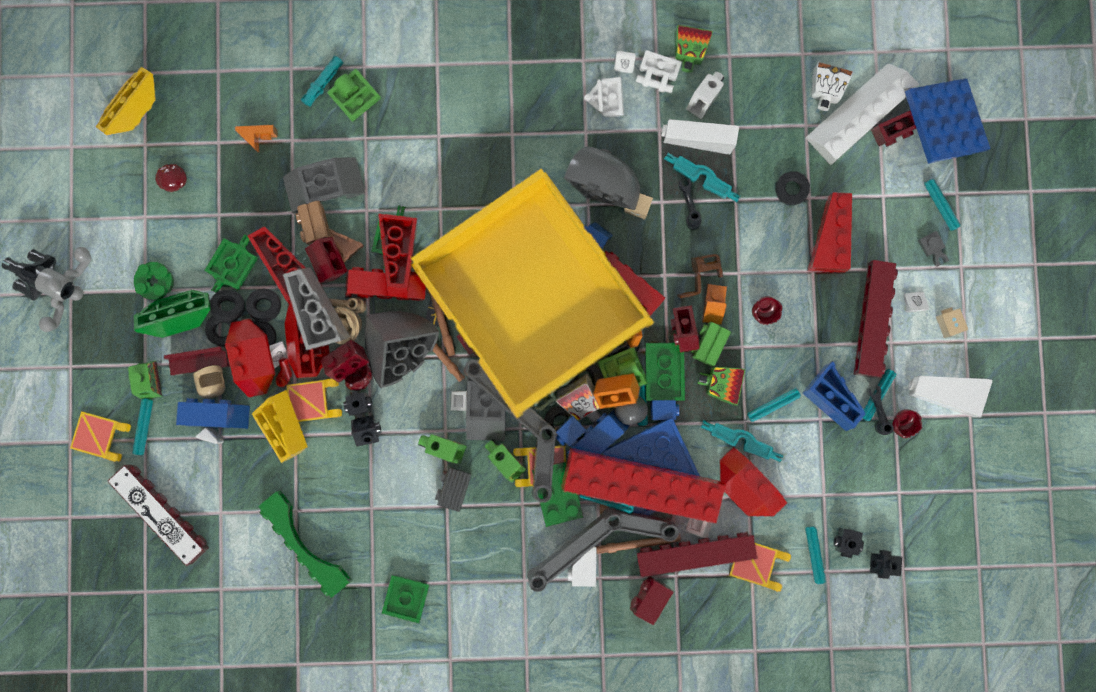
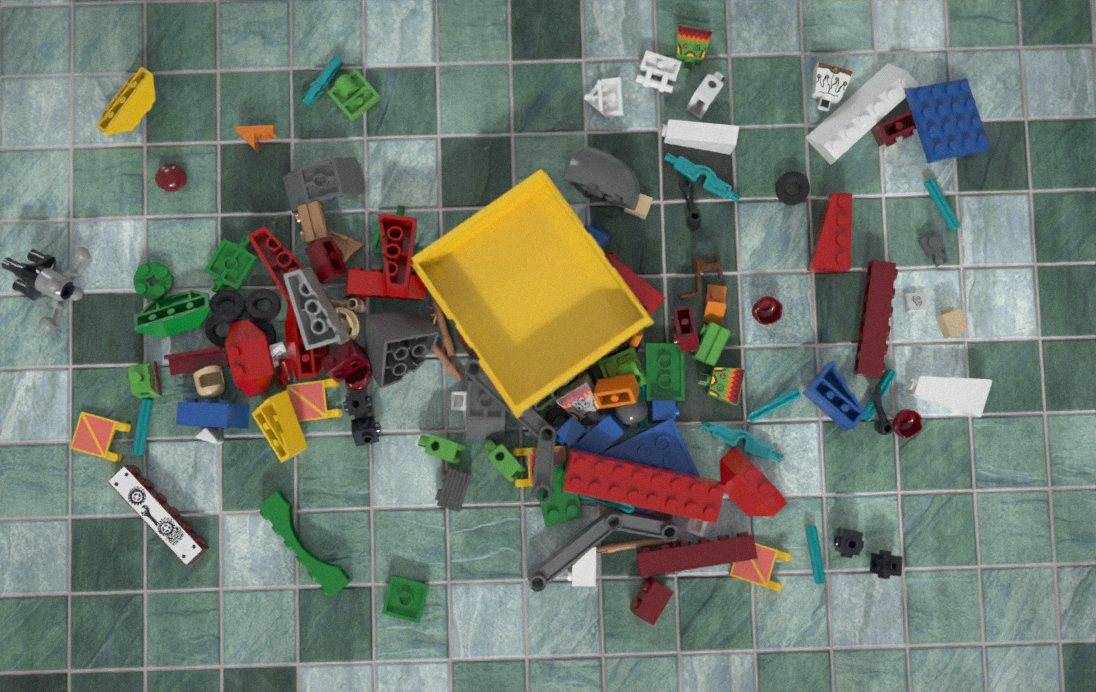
white slope [614,51,636,73] -> none

